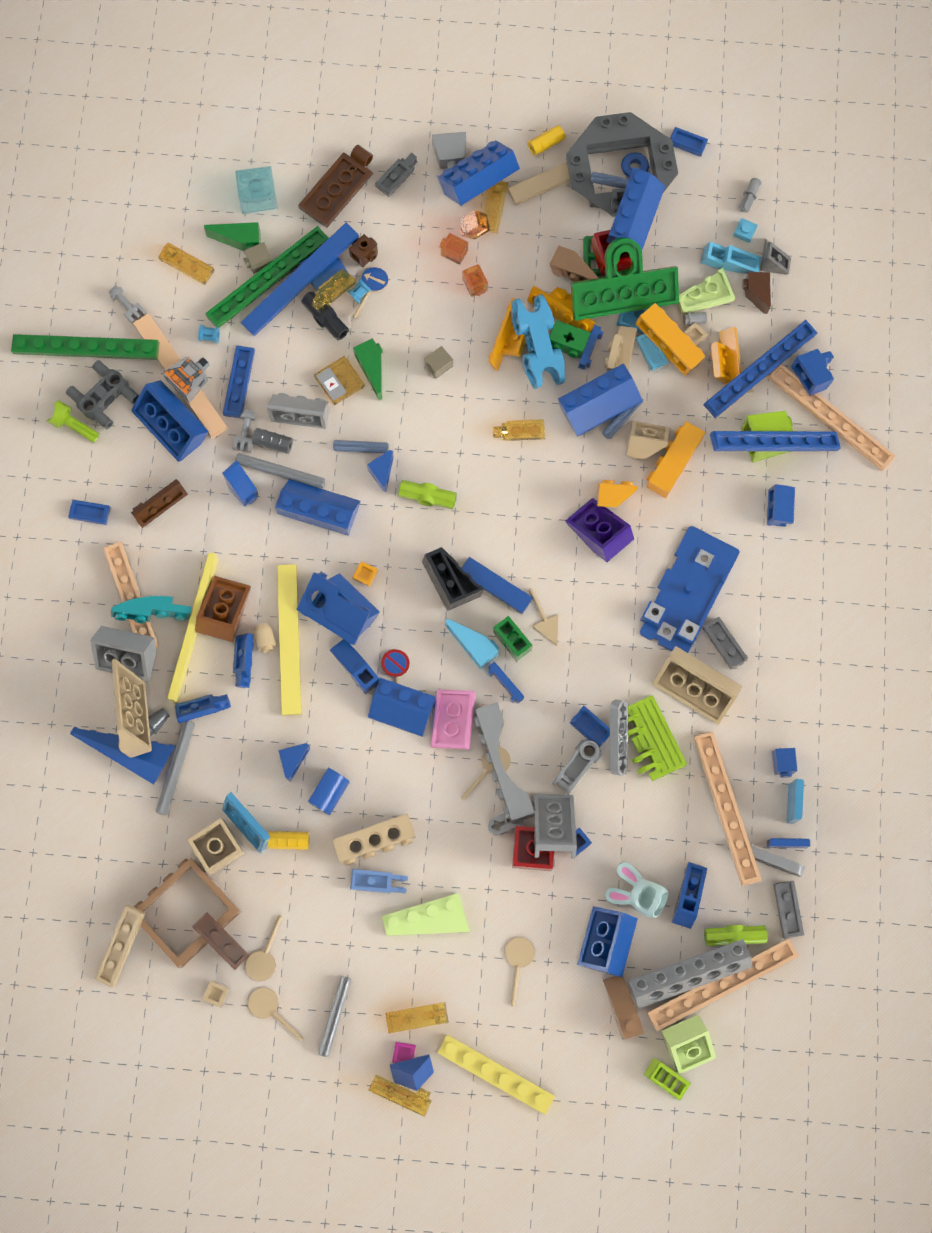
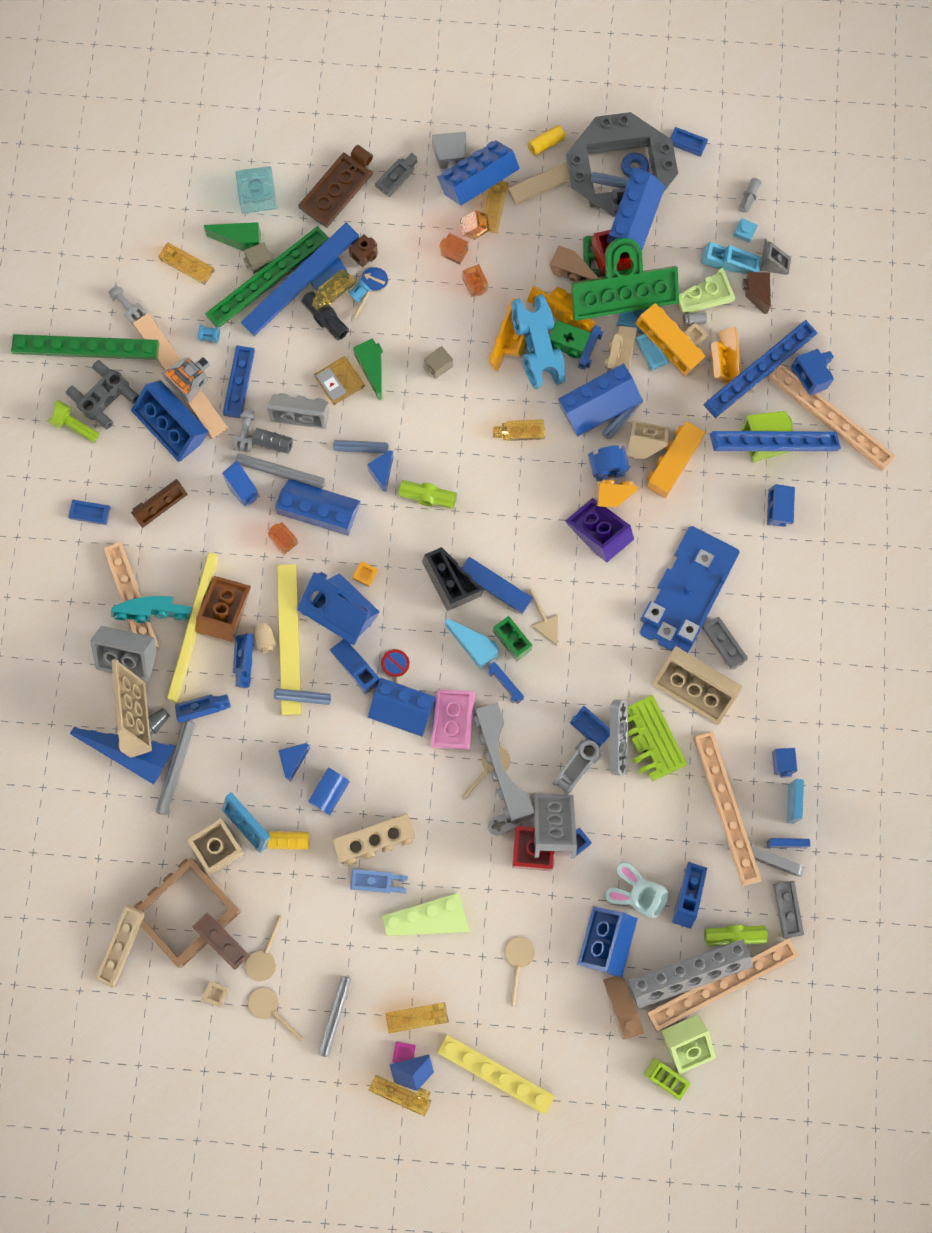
none -> clear orange brick [267,522,298,555]
none -> sand blue axle [274,688,331,705]
none -> blue brick [588,445,630,482]

